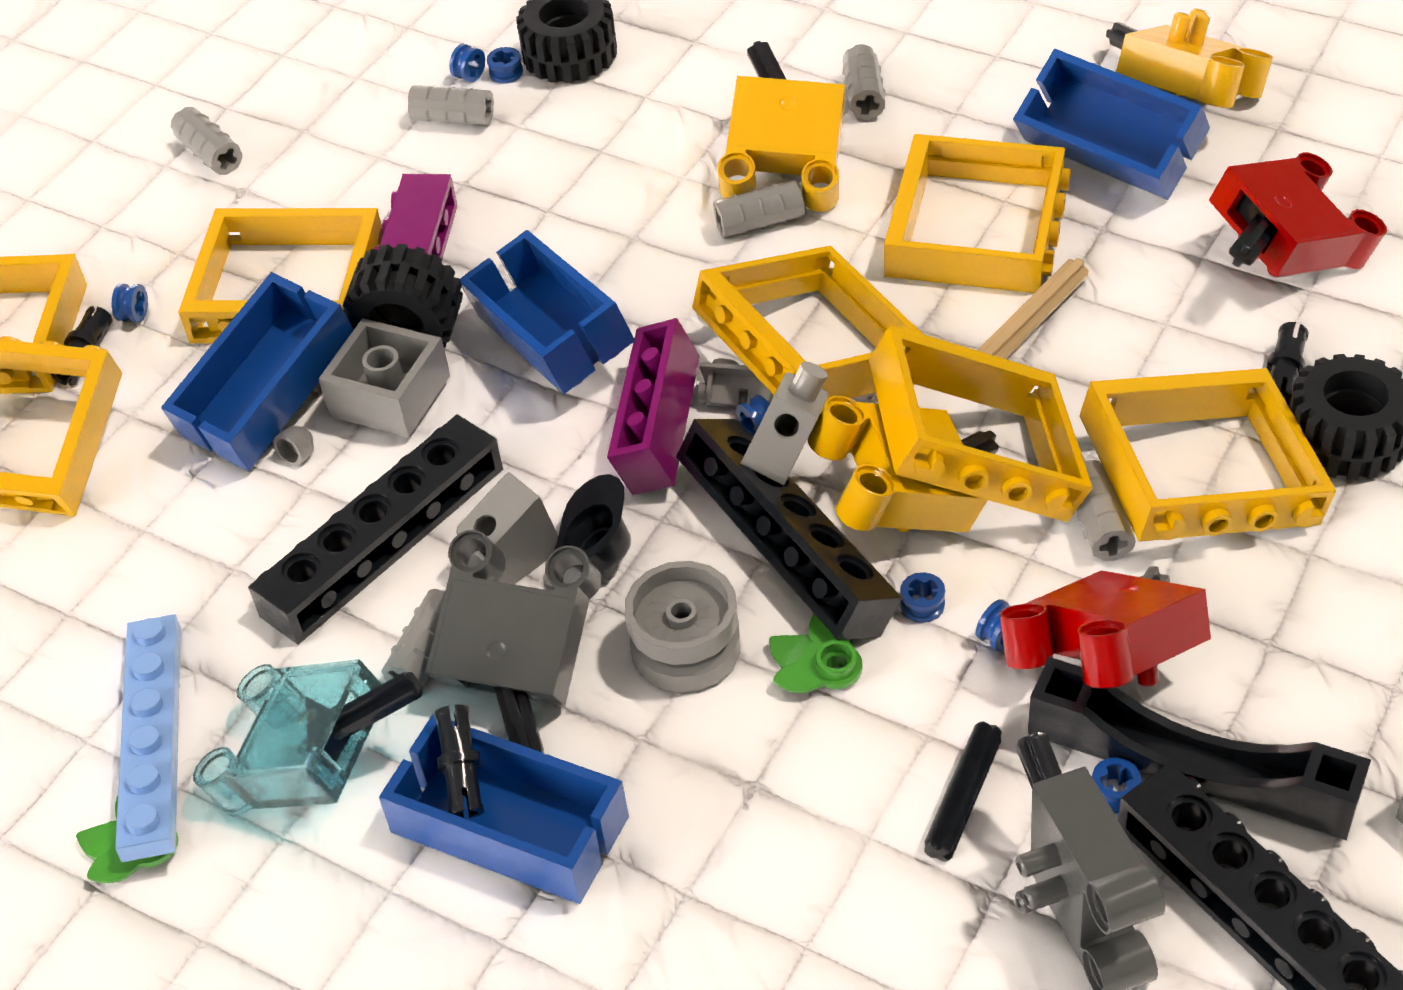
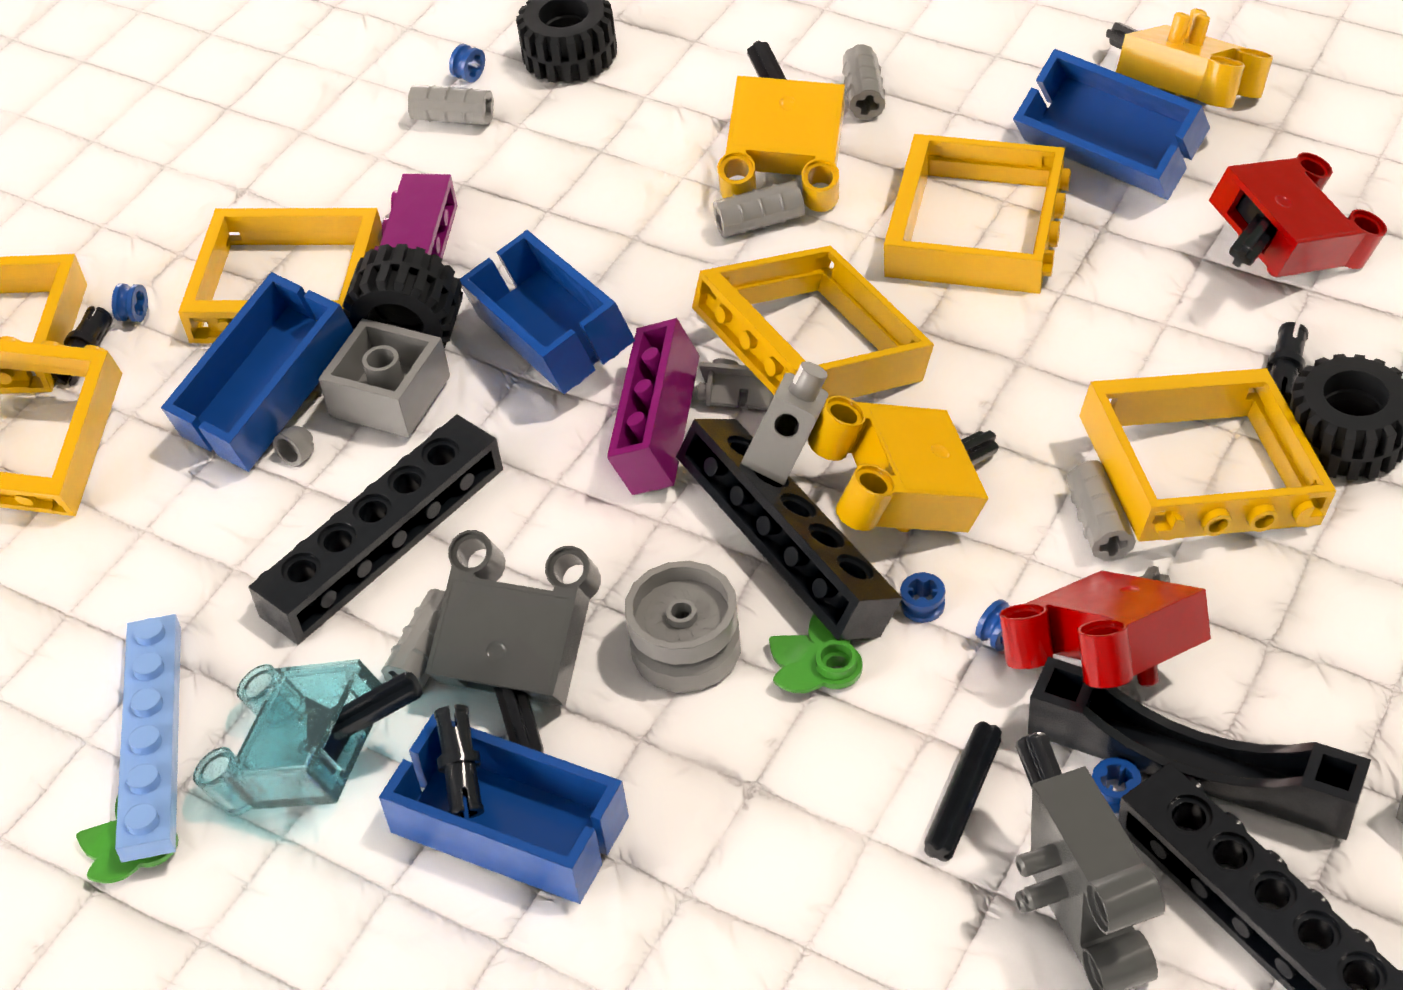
light grey axle [170,107,243,175] -> none
light grey torso [448,472,558,584] -> none
blue bush [486,47,523,83] -> none
black piece [554,474,631,582] -> none
blue bush [736,395,770,437] -> none
yellow window [868,324,1093,522] -> none
tan axle [977,258,1089,359] -> none

